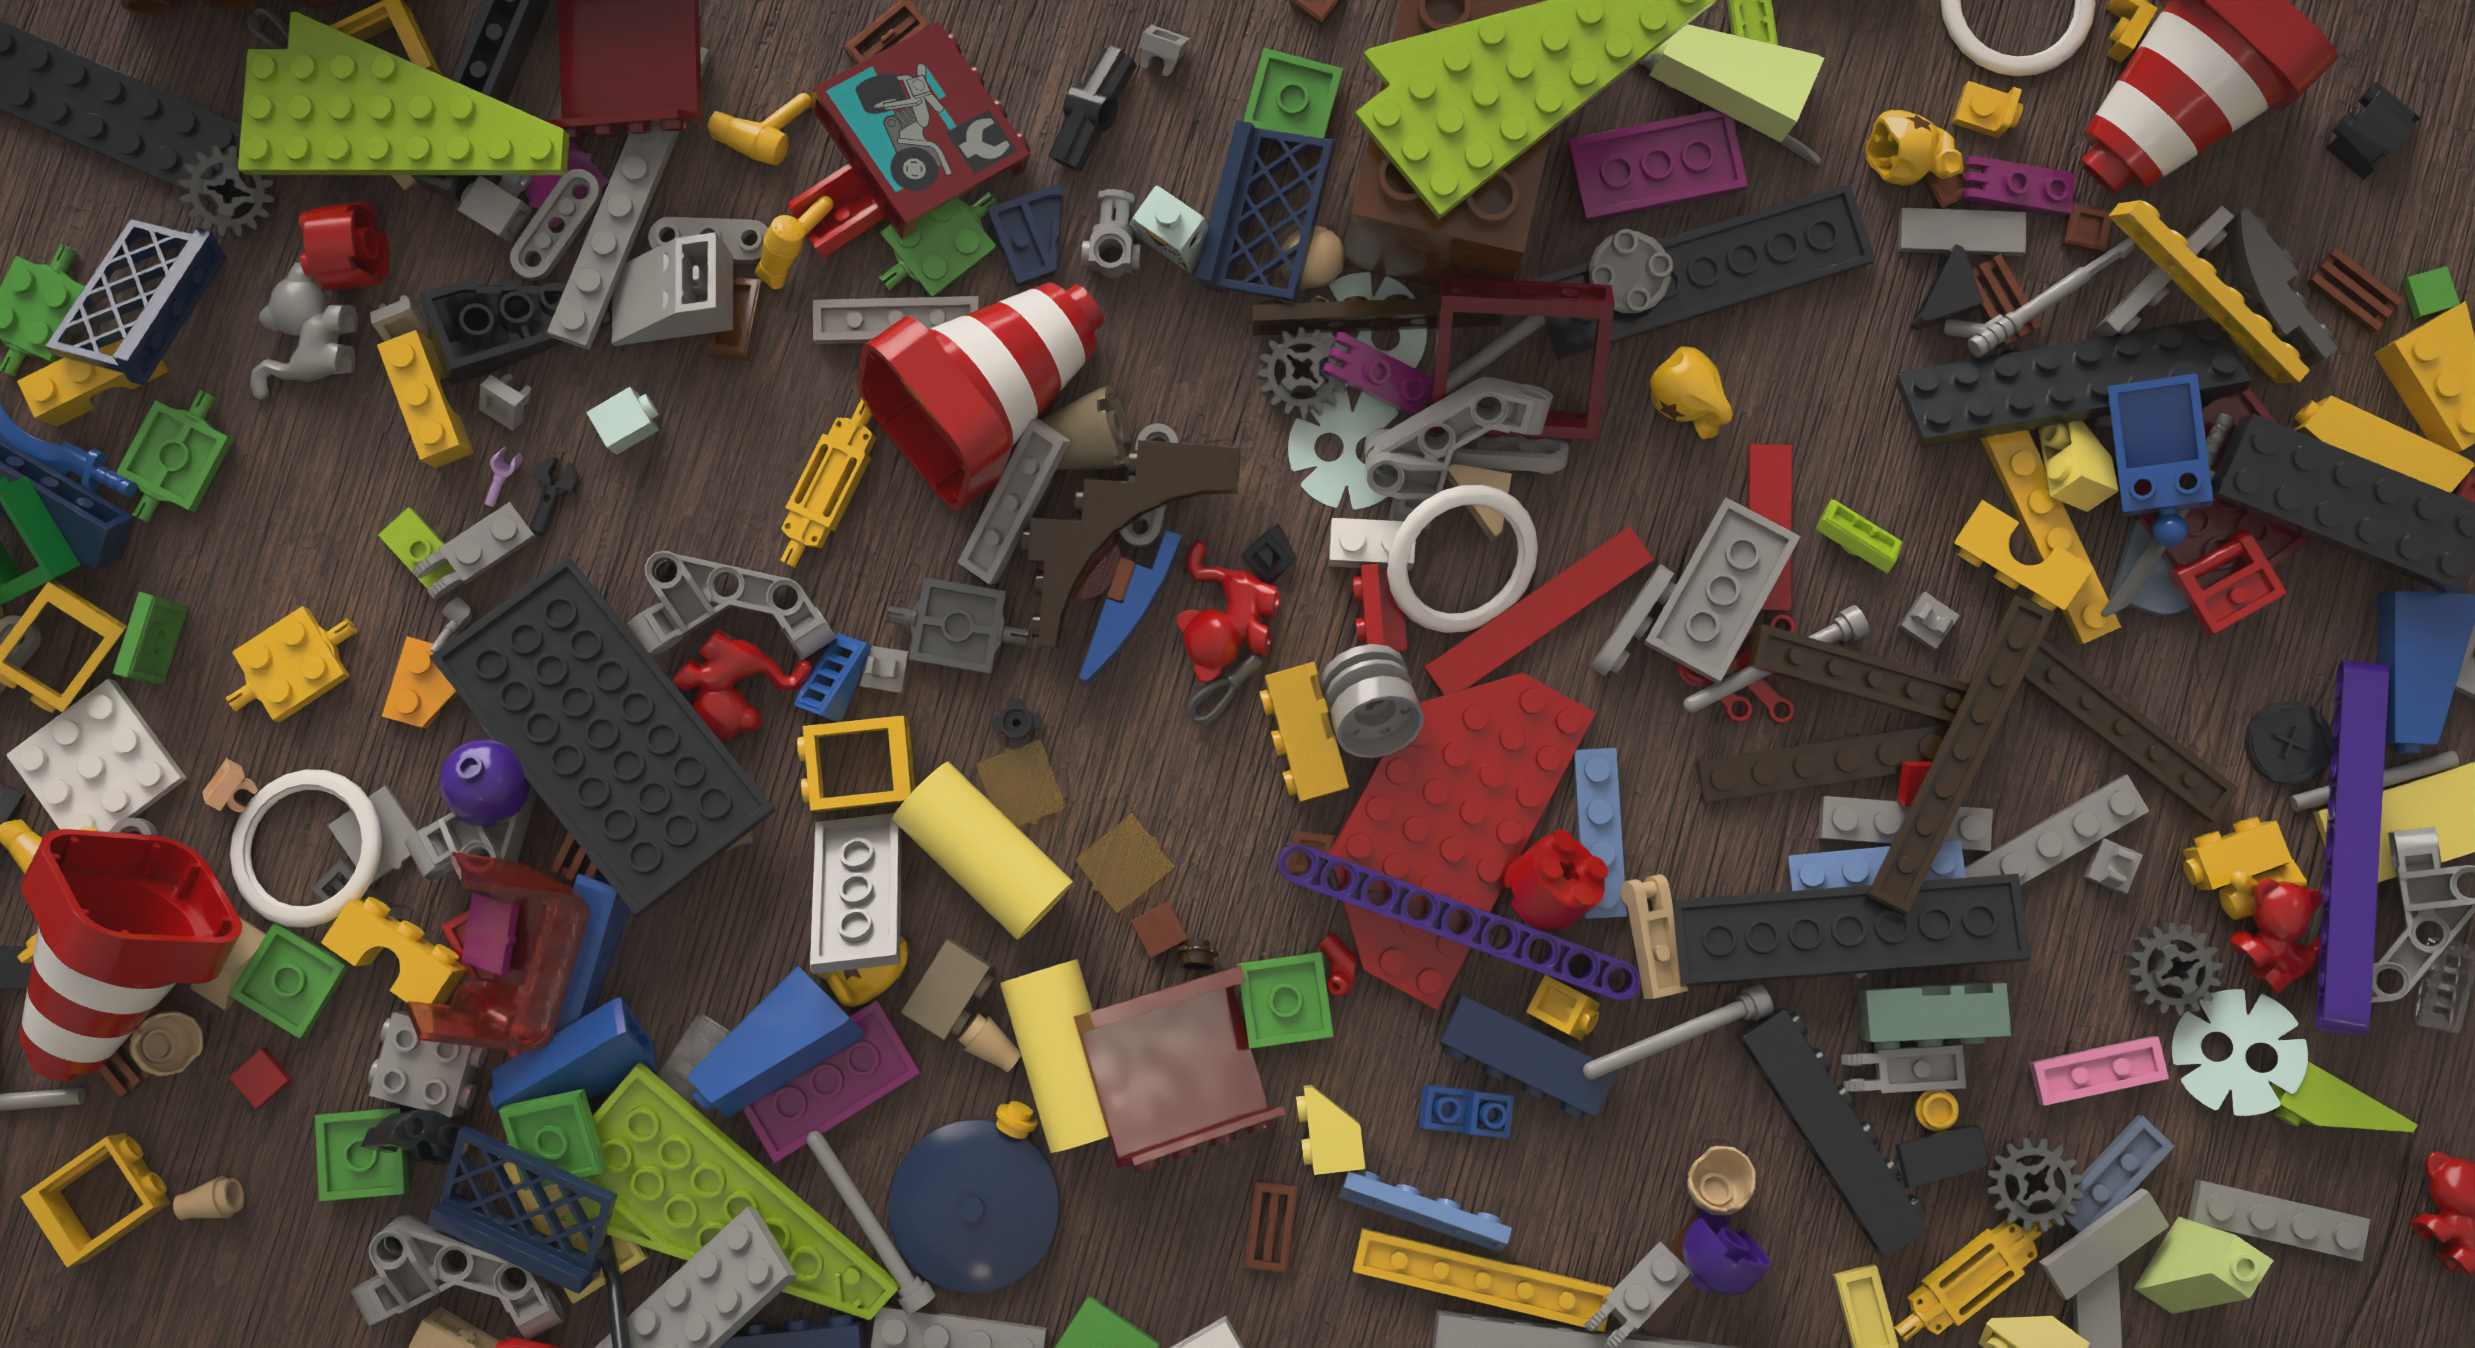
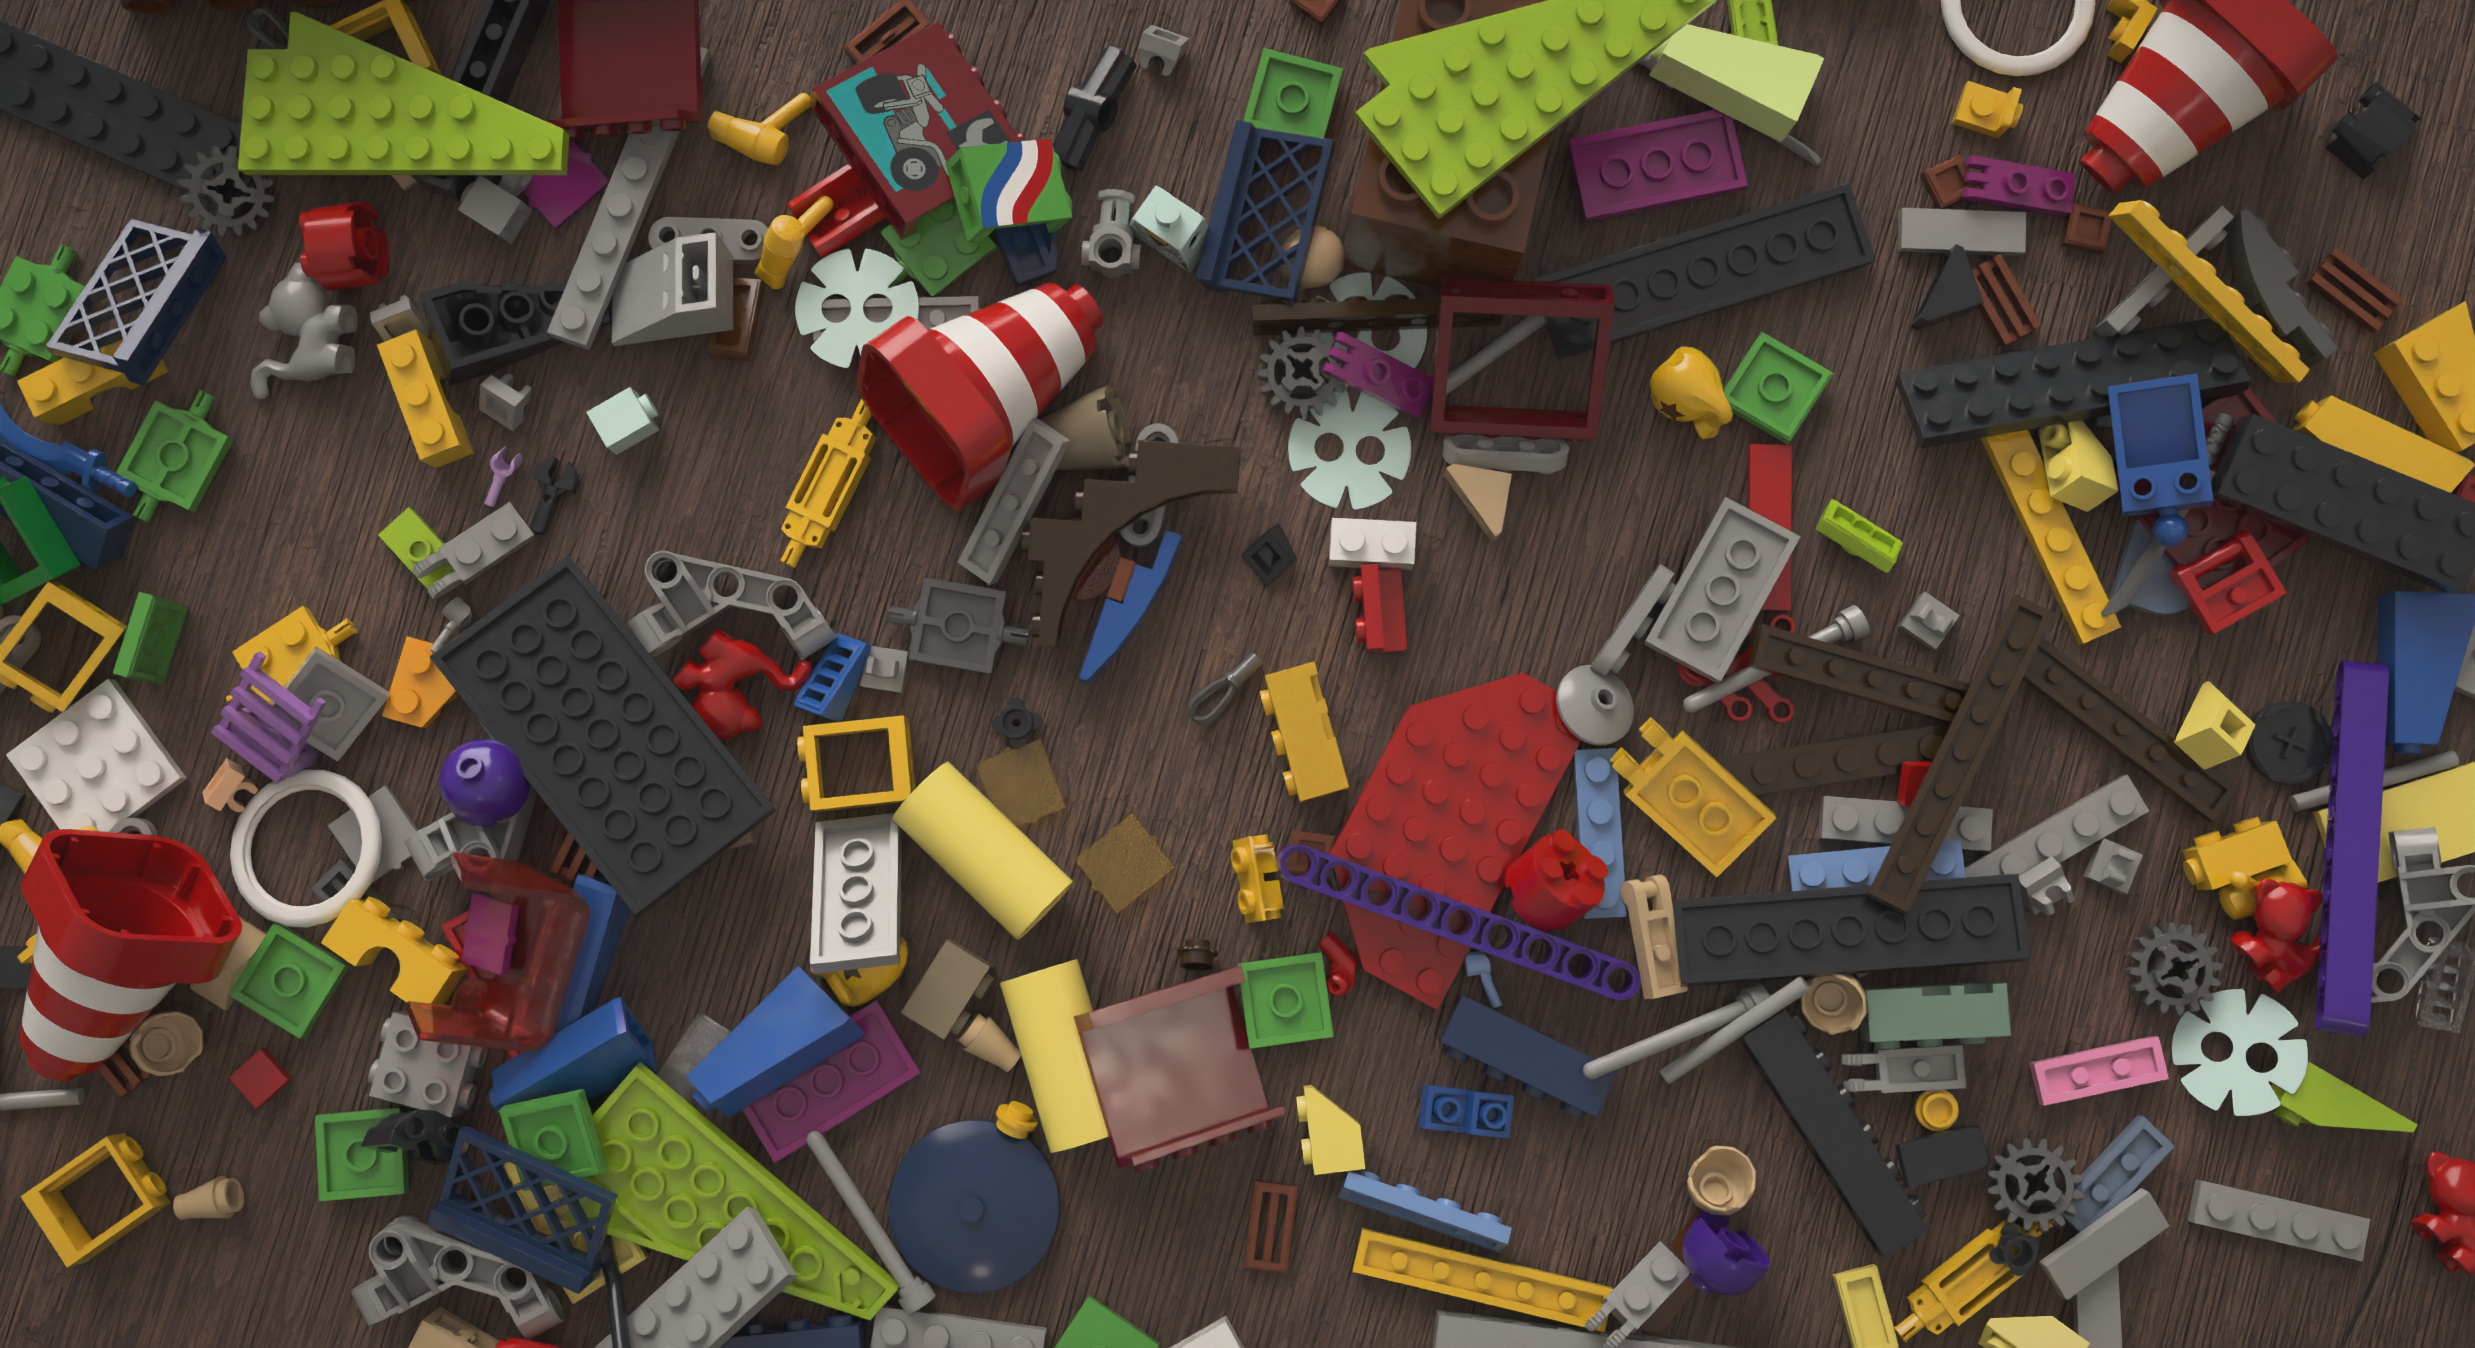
light grey plate [510,169,602,281] -> none
copper tile [1131,901,1188,958] -> none
red animal [1176,540,1281,682] -> none
light grey wheel [1320,644,1424,758] -> none
light grey connector [1364,377,1553,530] -> none
white wedge [1387,485,1538,633] -> none
red tile [1424,526,1654,696] -> none
yellow bracket [1526,974,1600,1041] -> none
light grey dish [1589,229,1673,313] -> none
yellow piece [1865,110,1964,186] -> none
light grey piece [1944,238,2135,357] -> none
yellow arch [1954,500,2094,612] -> none
yellowish green slope [2133,1216,2274,1314] -> none
bright green tile [2401,266,2460,319] -> none
none -> medium lavender plate [211,652,327,783]
none -> light grey plate [271,646,389,761]
none -> light aqua piece [795,249,919,368]
none -> panel [945,139,1072,243]
none -> yellow hinge [1231,834,1284,923]
none -> light blue hand [1464,951,1502,1008]
none -> light grey dish [1556,665,1634,746]
none -> yellow tile [1610,717,1776,877]
none -> light grey bar [1660,976,1810,1084]
none -> bright green plate [1723,331,1834,445]
none -> tan hair [1800,973,1867,1035]
none -> black plate [1989,1224,2040,1276]
none -> light grey tile [2019,856,2075,915]
none -> light yellow slope [2174,681,2255,770]

